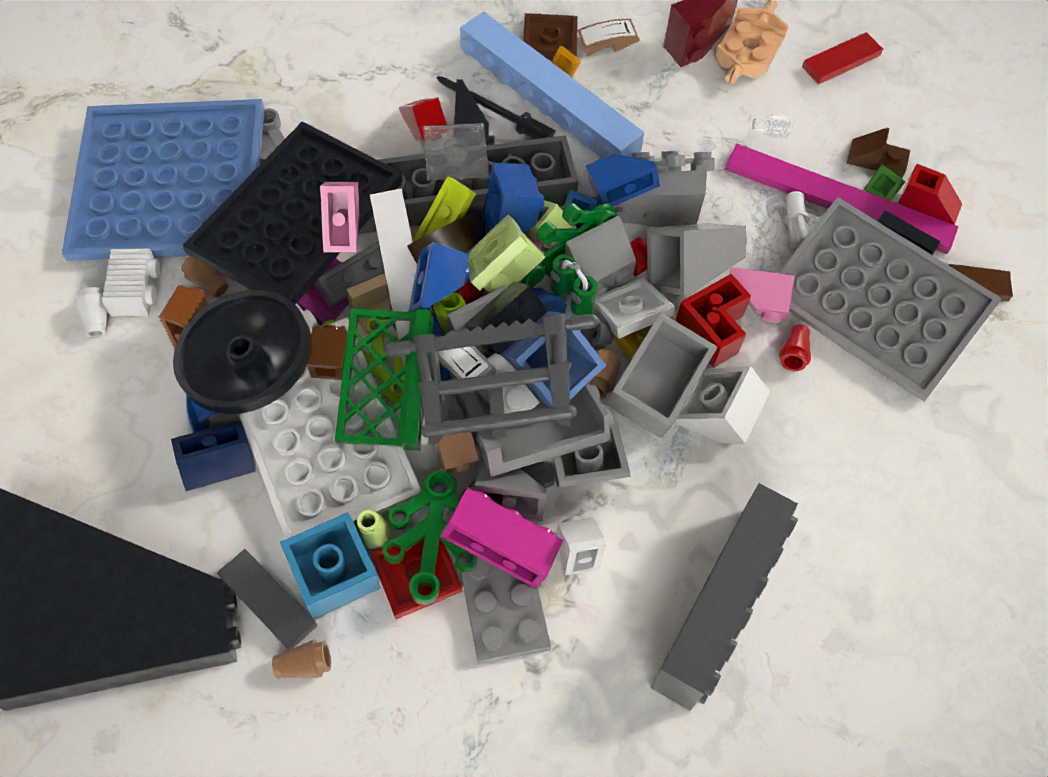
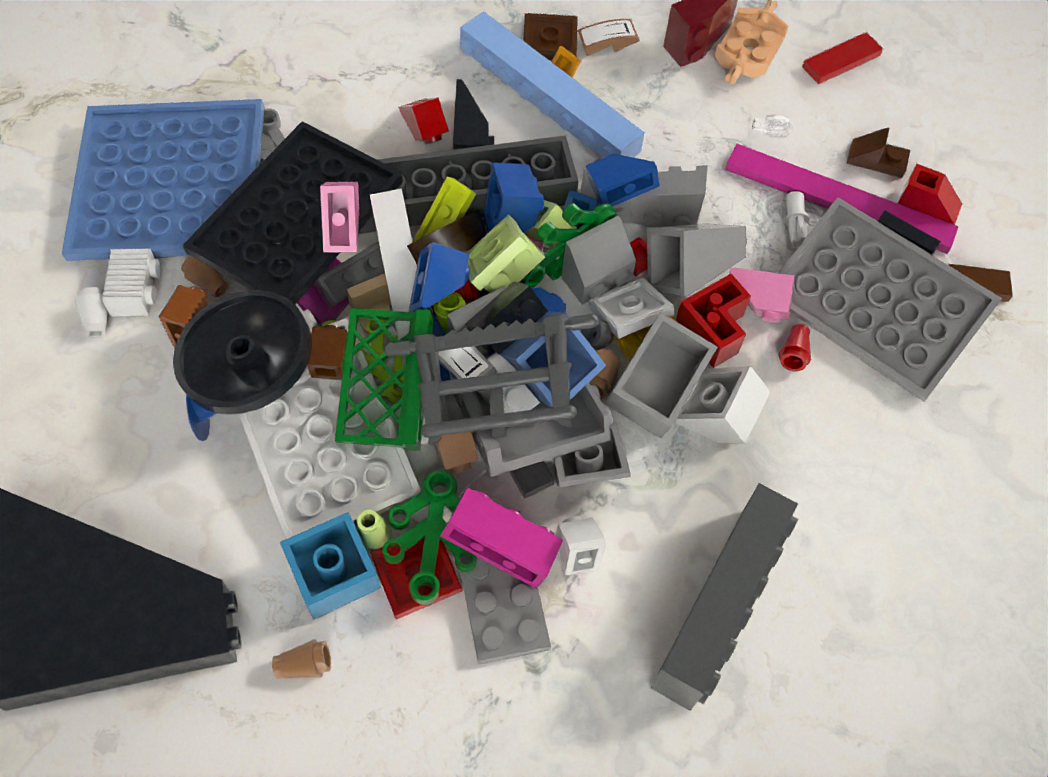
dark blue brick [171,420,255,491] -> none
dark grey tile [217,549,318,650] -> none
clear plate [424,123,489,180] -> none
black piece [437,76,556,139] -> none
light grey slope [474,460,546,521] -> none
green piece [550,254,598,316] -> none
light grey plant [605,151,715,171] -> none
bright green slope [863,165,906,201] -> none

